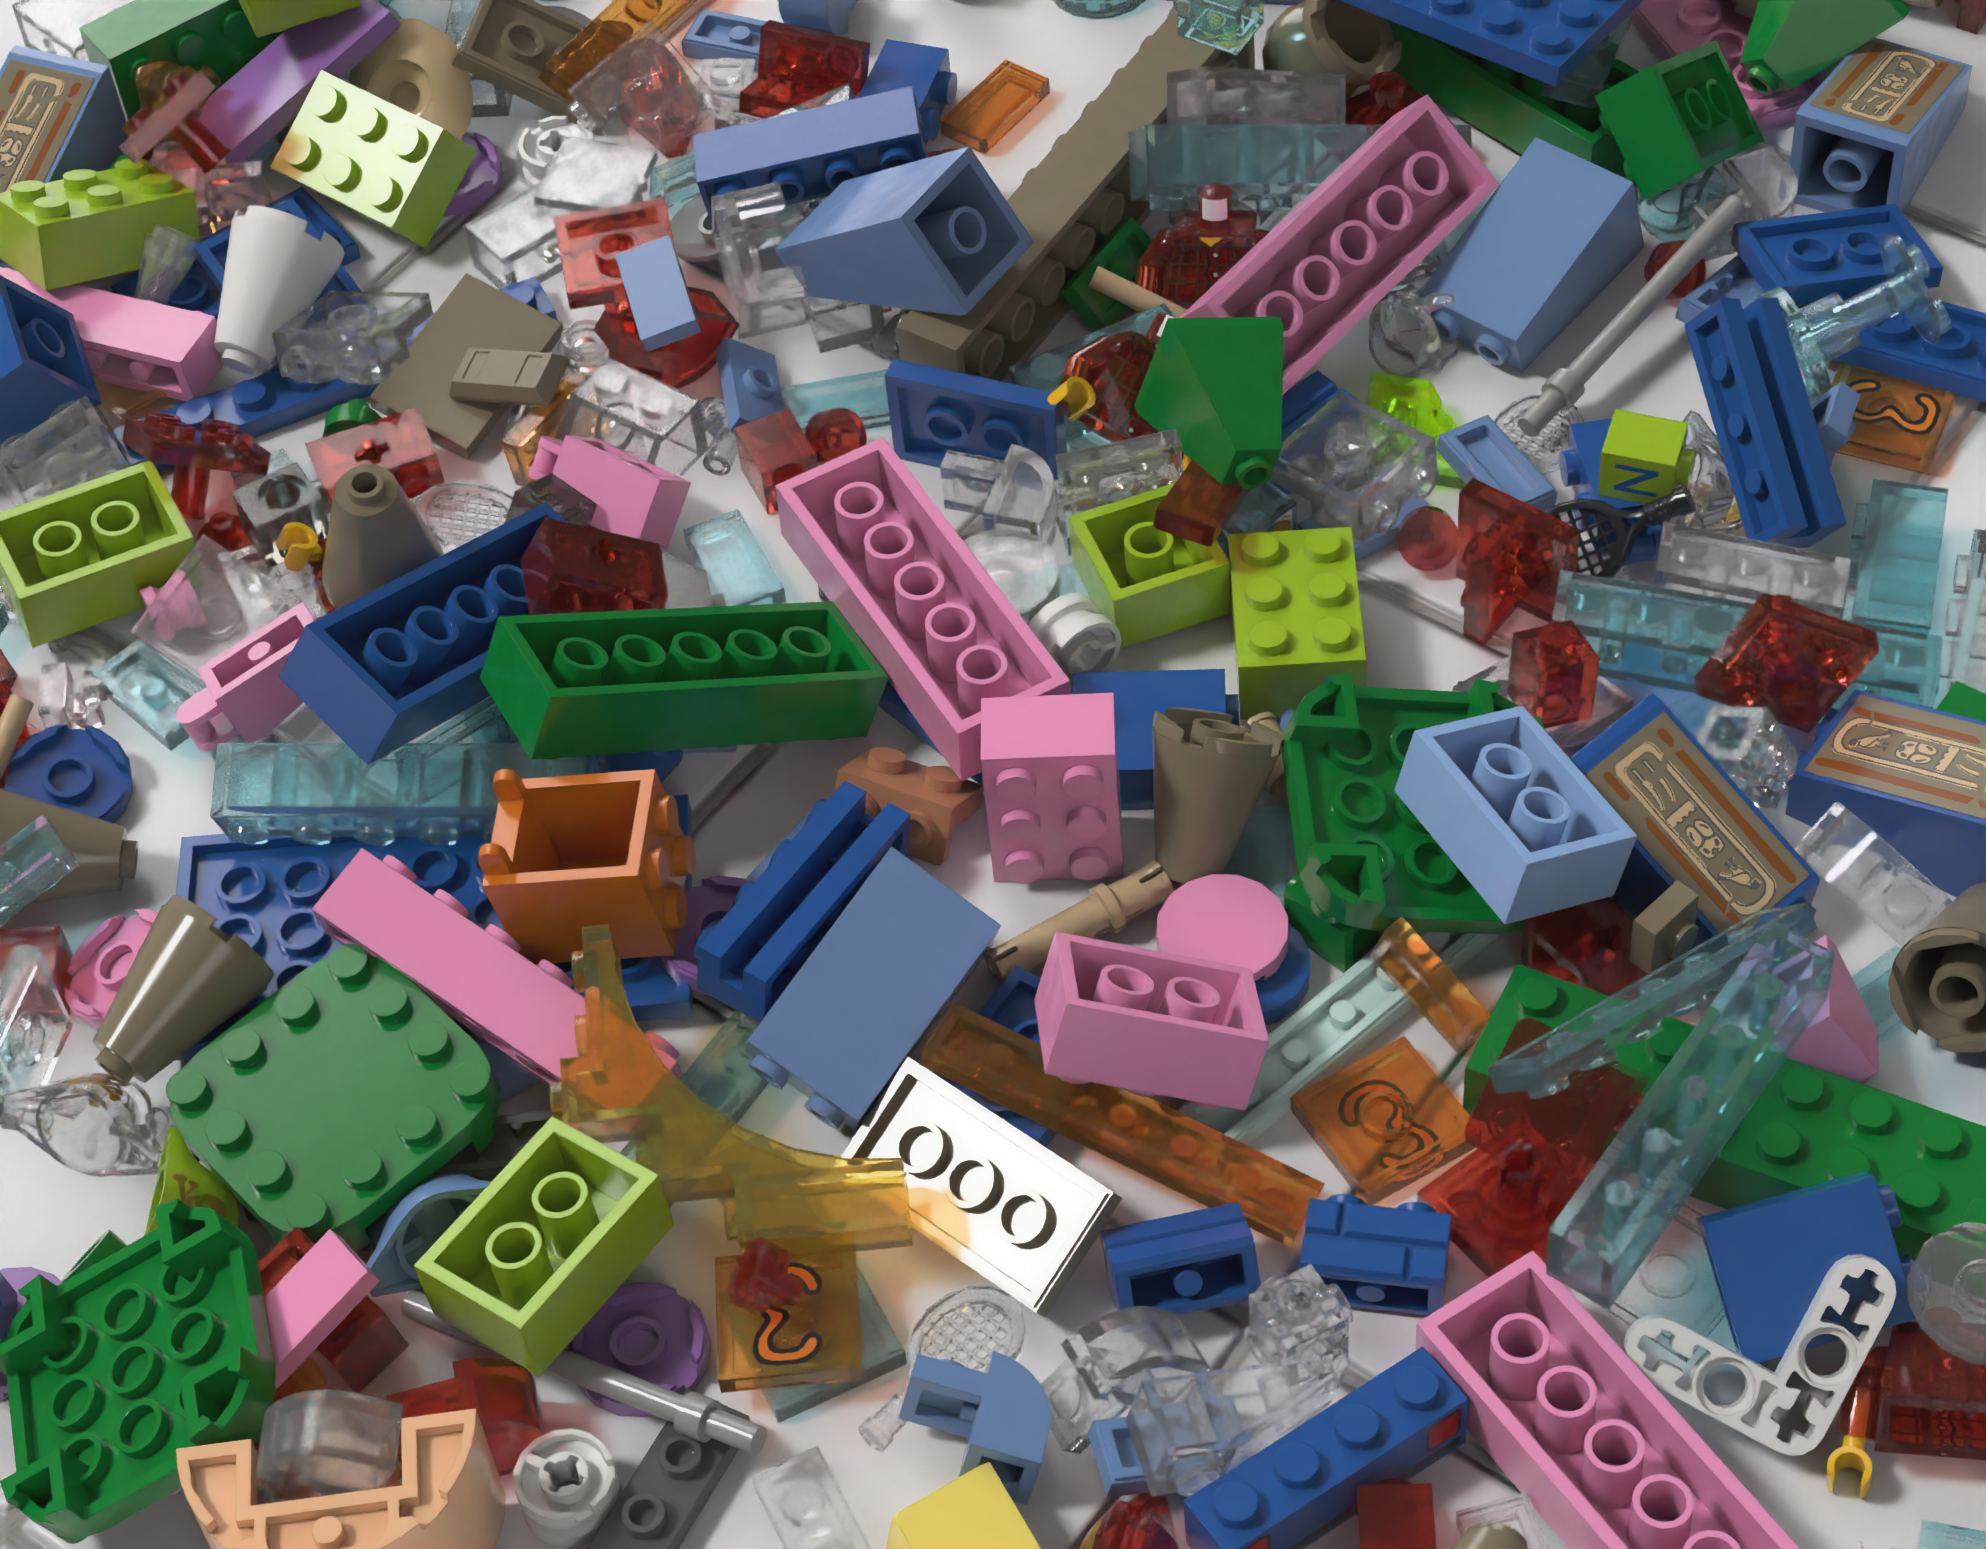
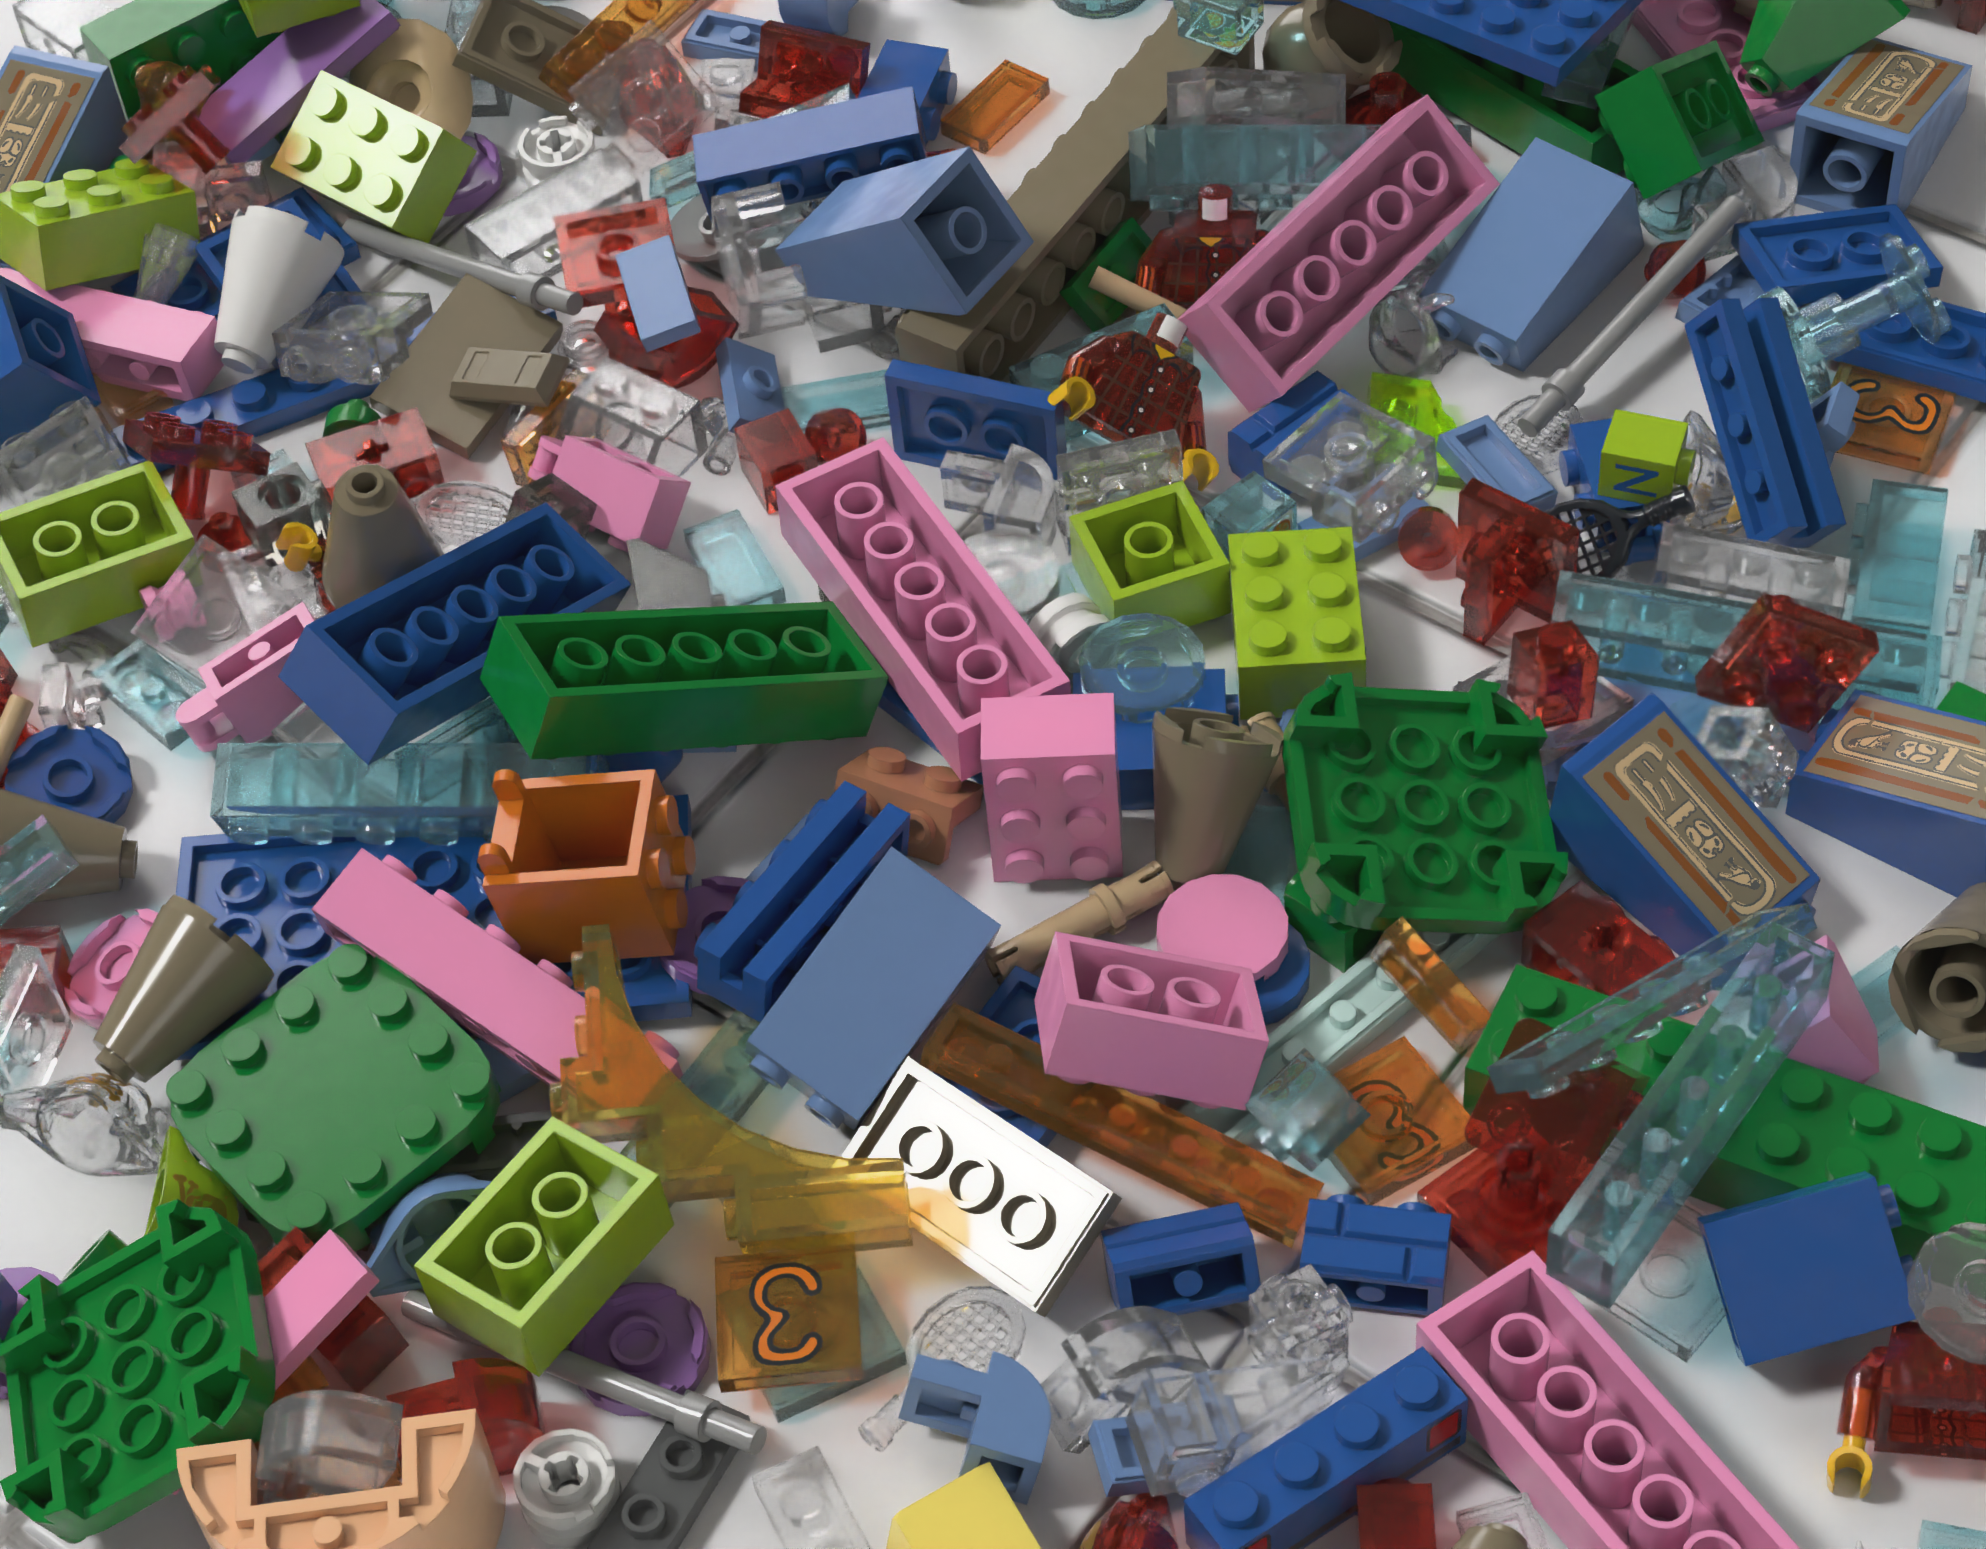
clear red brick [521,517,669,615] -> none
clear piece [534,136,658,219] -> none
clear red tile [728,1237,803,1315] -> none
green slope [1134,317,1284,489] -> none
clear red tile [1153,459,1251,547] -> none
light blue brick [1394,705,1637,924] -> none
white beam [1623,1254,1896,1456] -> none
dark tan plate [1629,880,1699,976] -> none
clear brick [1794,801,1952,947] -> none
none -> light grey bar [342,218,583,316]
none -> clear light blue tile [1078,613,1206,724]
none -> clear light blue brick [1245,1047,1371,1172]

